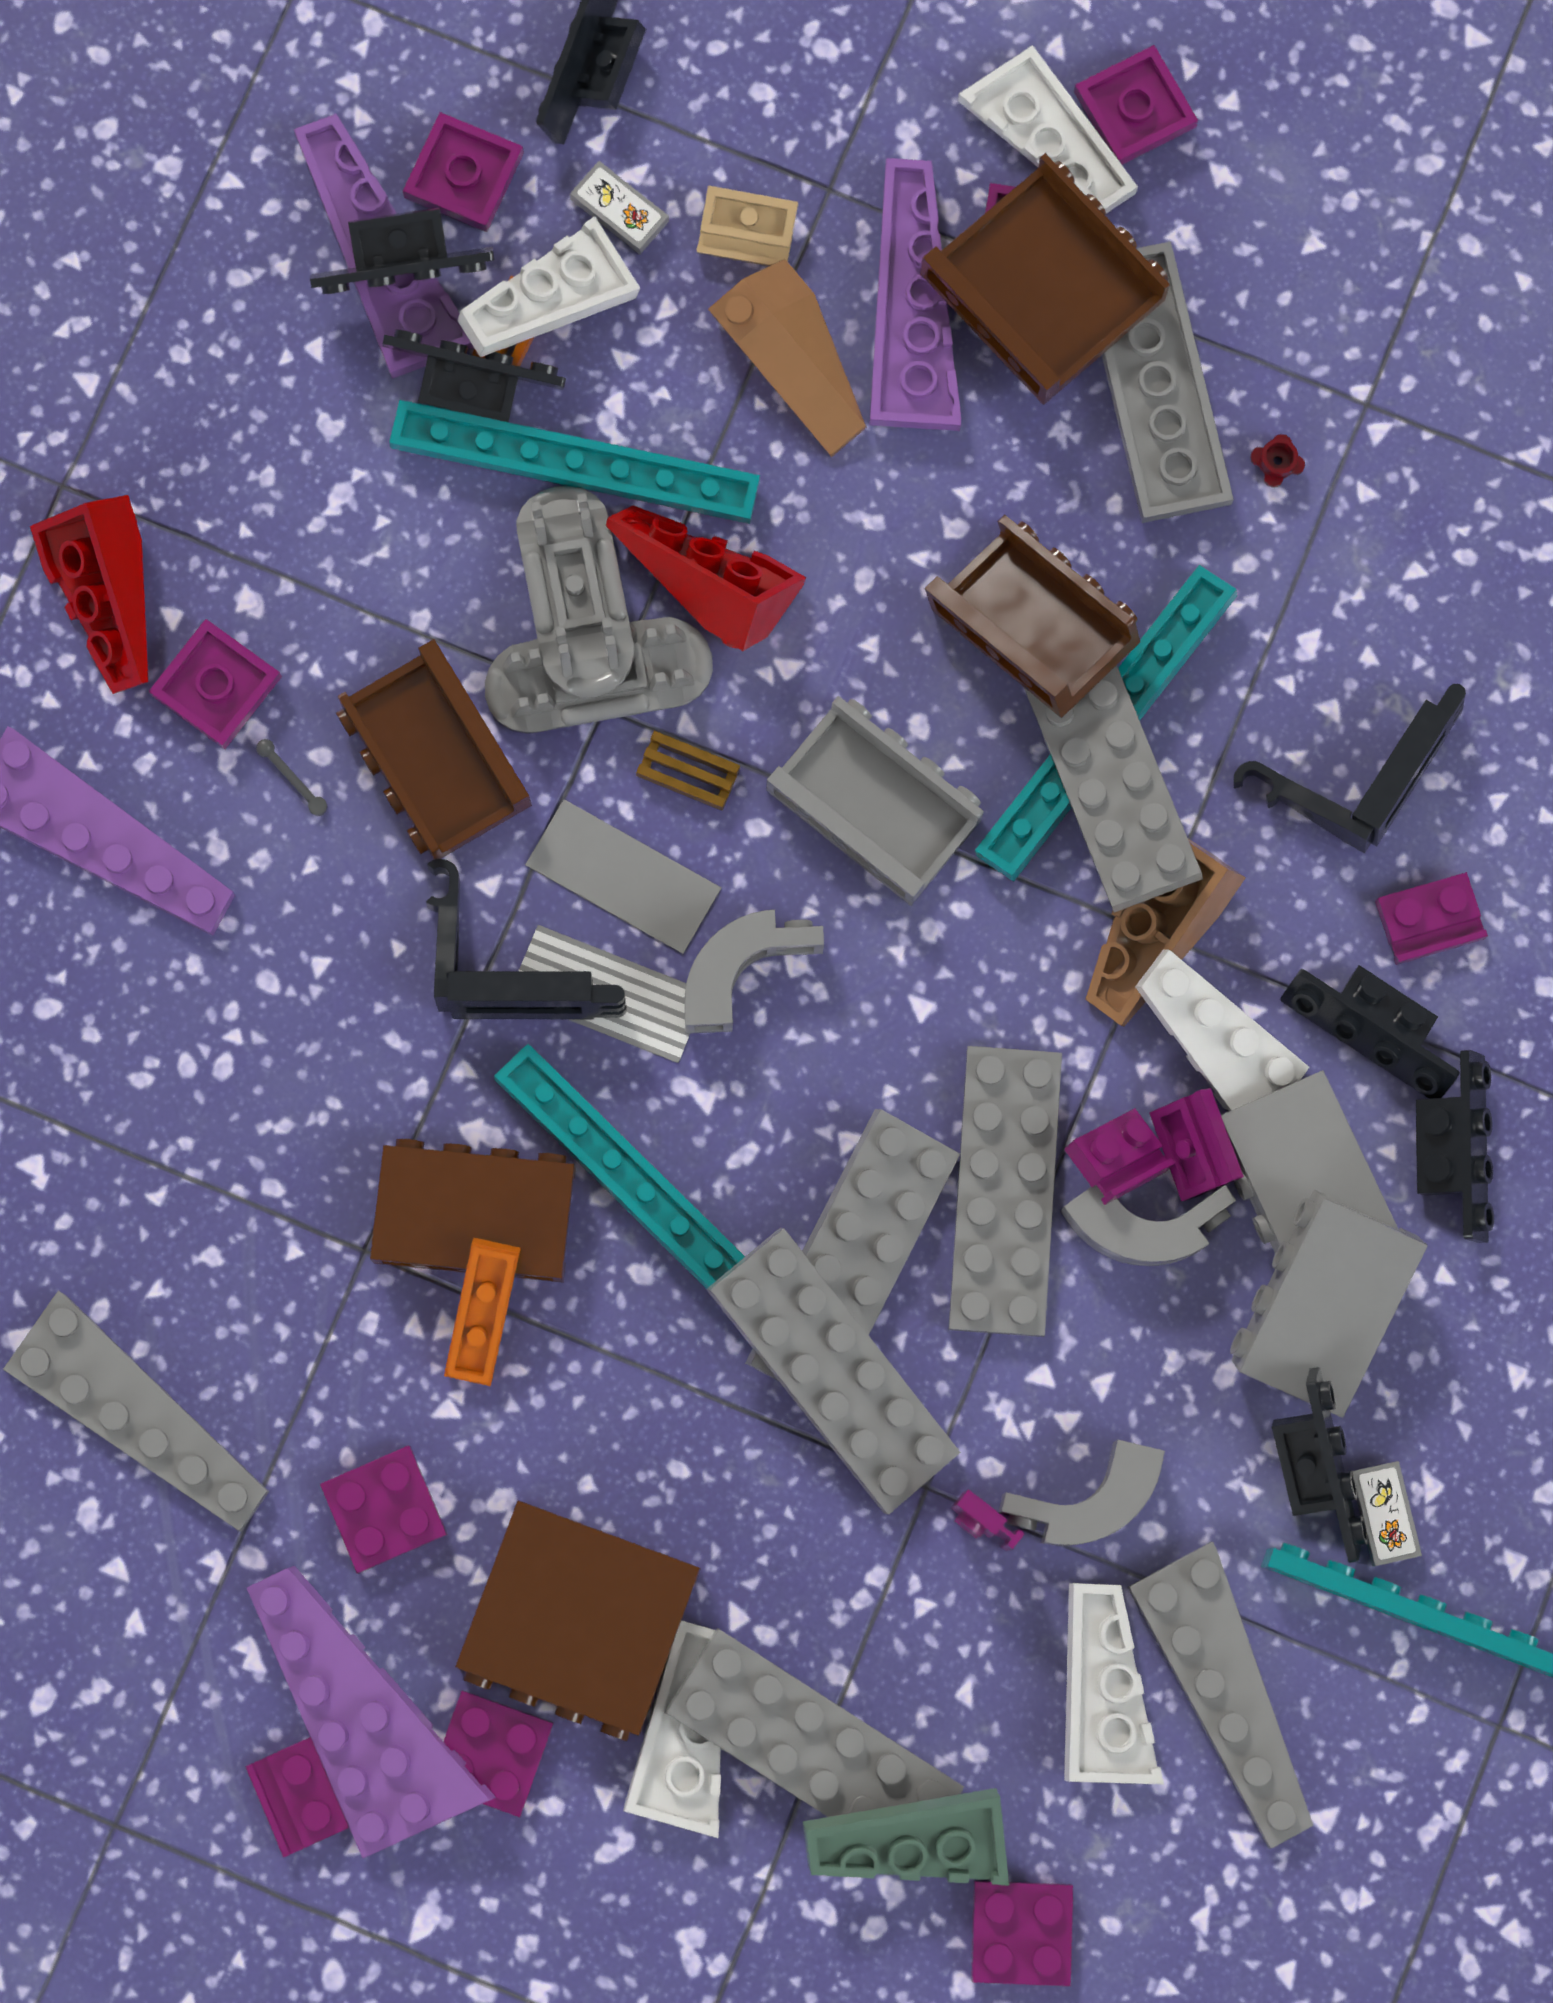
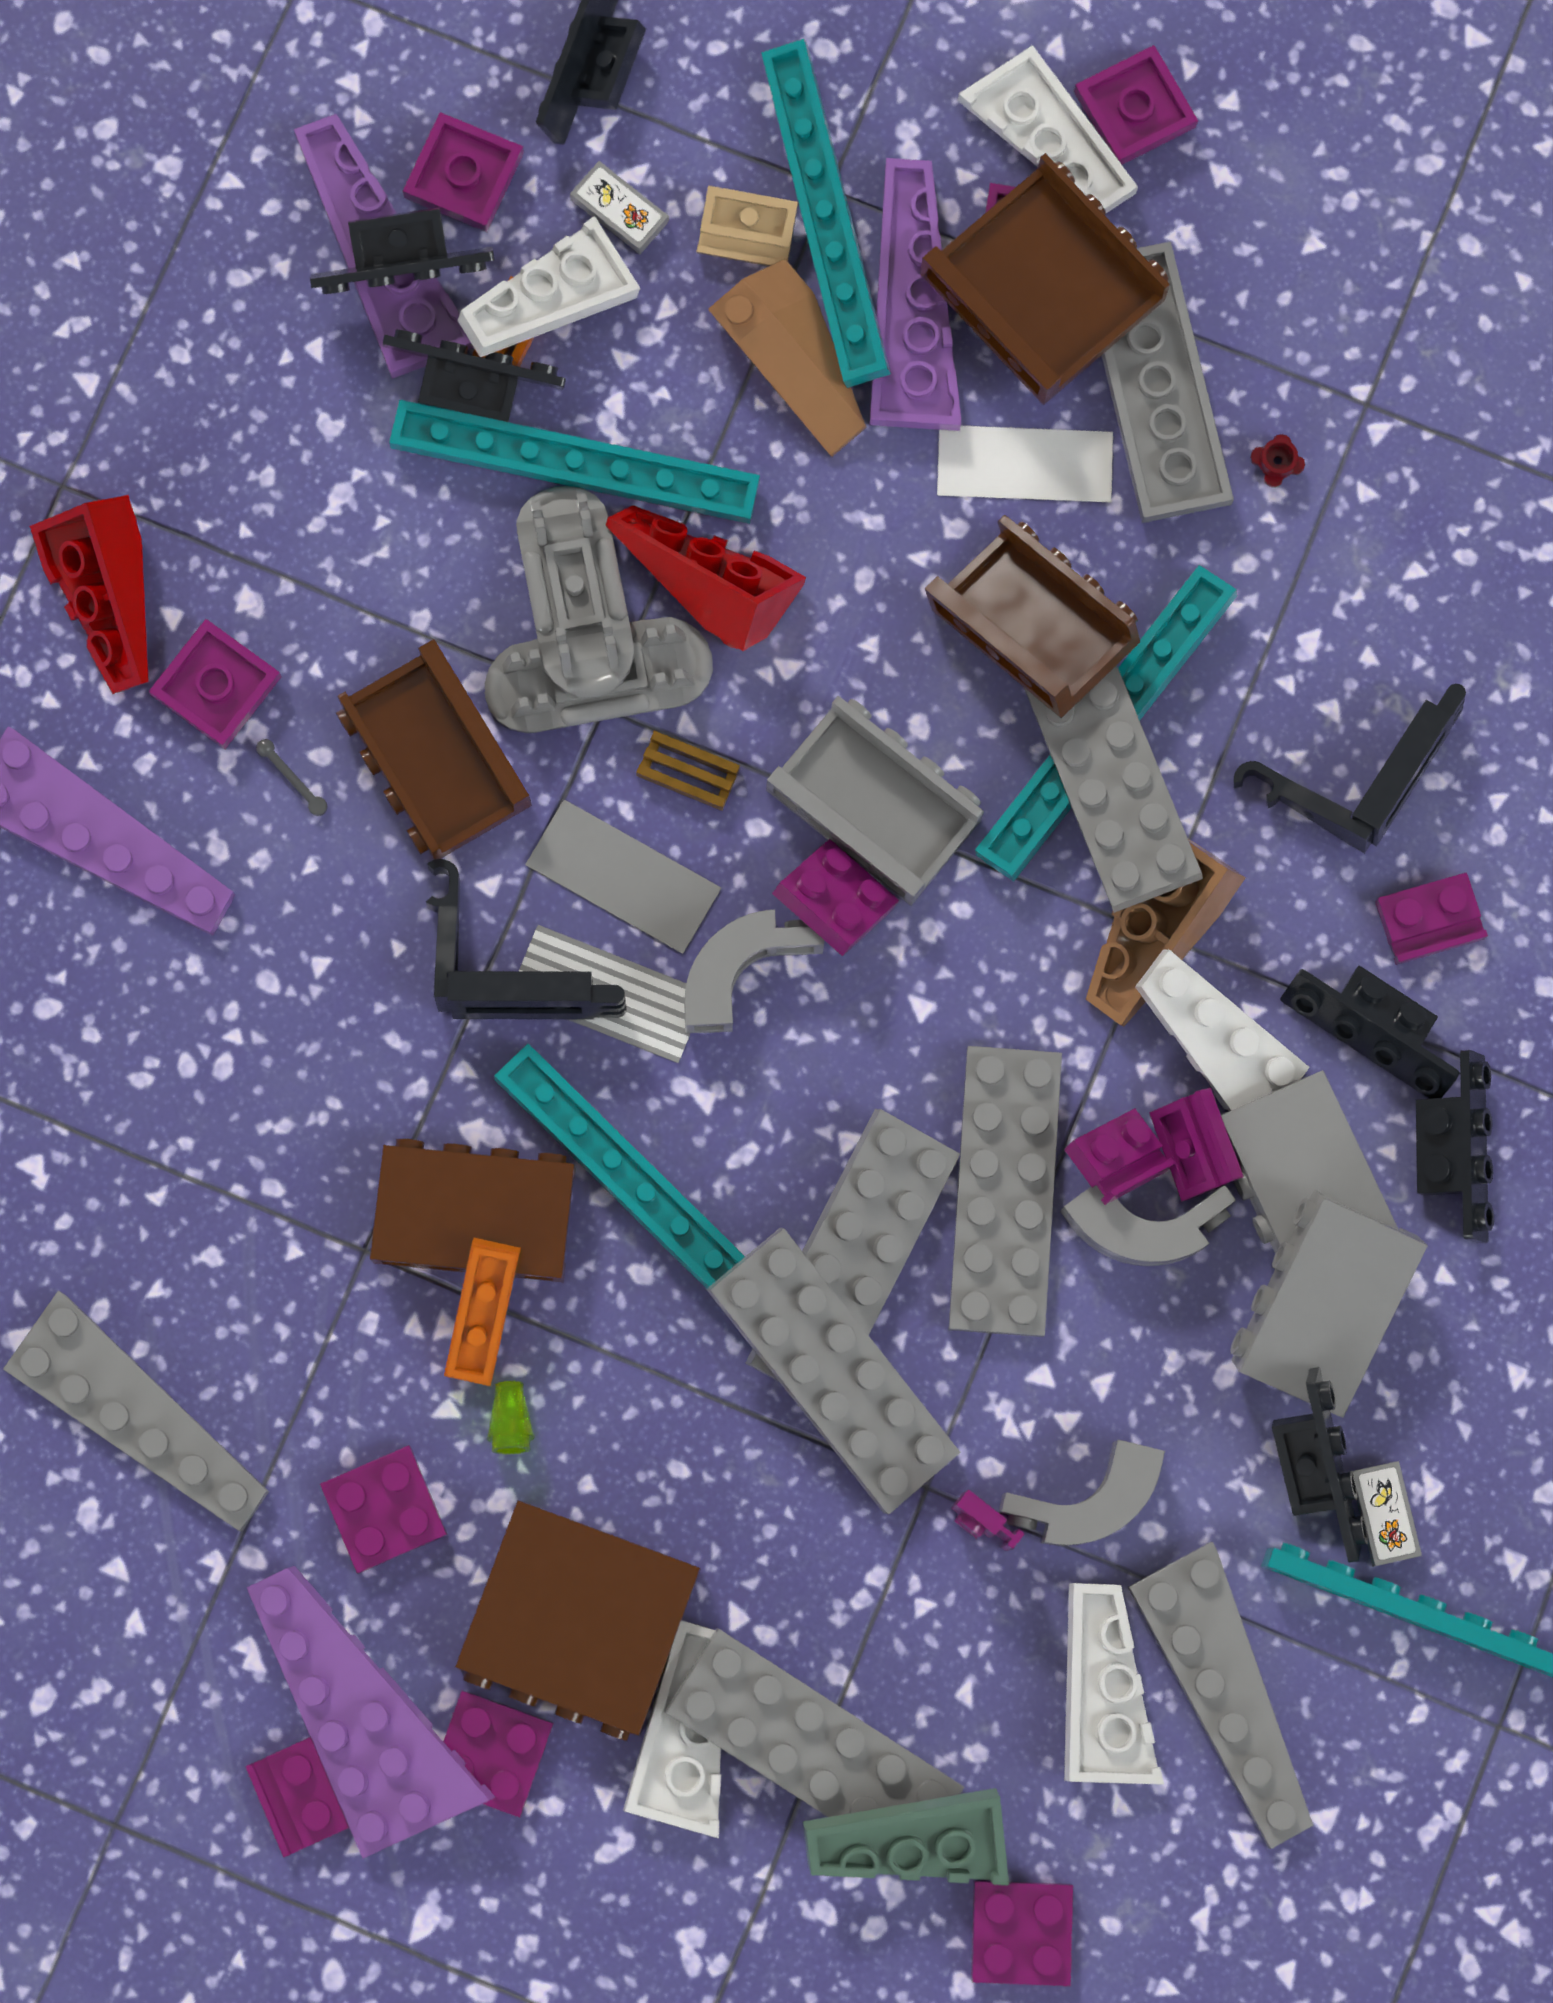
none -> clear neon green cone [487,1381,535,1454]
none -> teal plate [761,39,891,388]
none -> magenta plate [772,839,899,956]
none -> white sticker [937,426,1113,502]

